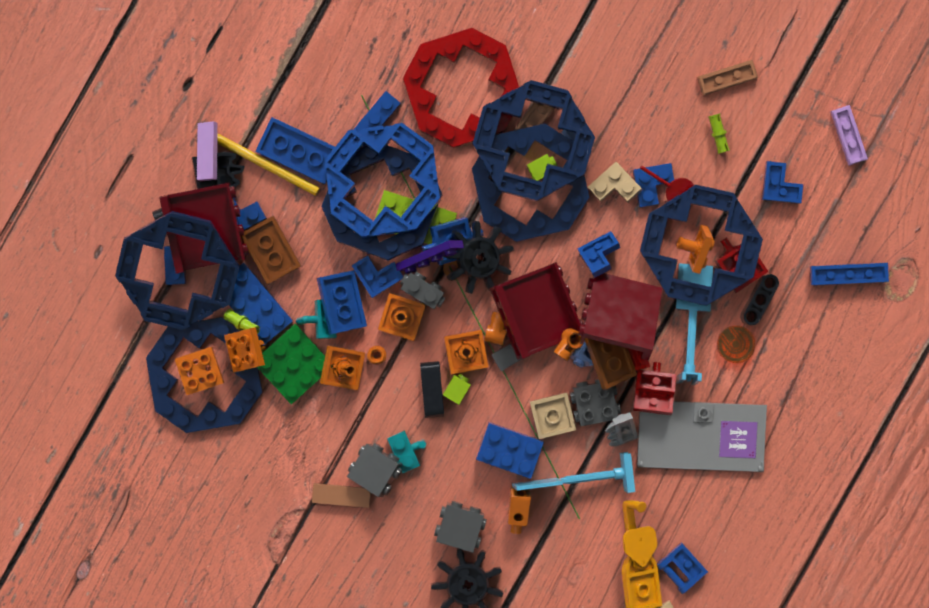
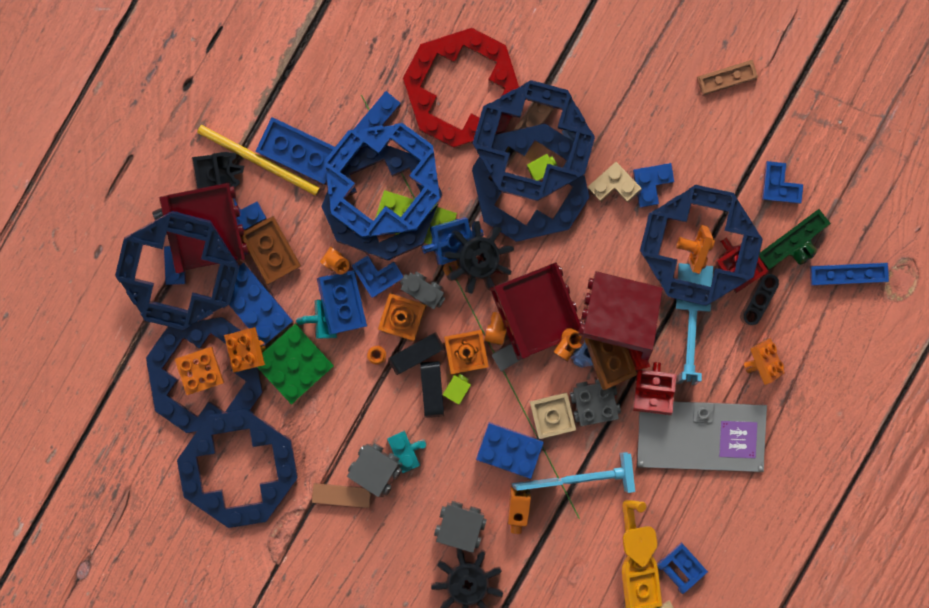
lavender tile [197,121,218,181] -> none
lime pin [224,309,260,335] -> none
orange plate [320,345,365,390] -> none
dark purple plate [395,240,464,274] -> none
blue plate [577,231,621,278] -> none
light grey plate [605,412,638,446] -> none
red piece [640,166,694,201] -> none
lime pin [708,113,730,154] -> none
clear orange tile [717,325,755,363] -> none
lavender tile [830,105,868,166] -> none
none -> dark blue plate [177,409,298,528]
none -> orange piece [320,246,350,275]
none -> black beam [388,332,445,375]
none -> orange plate [744,338,785,385]
none -> dark green plate [759,209,831,270]

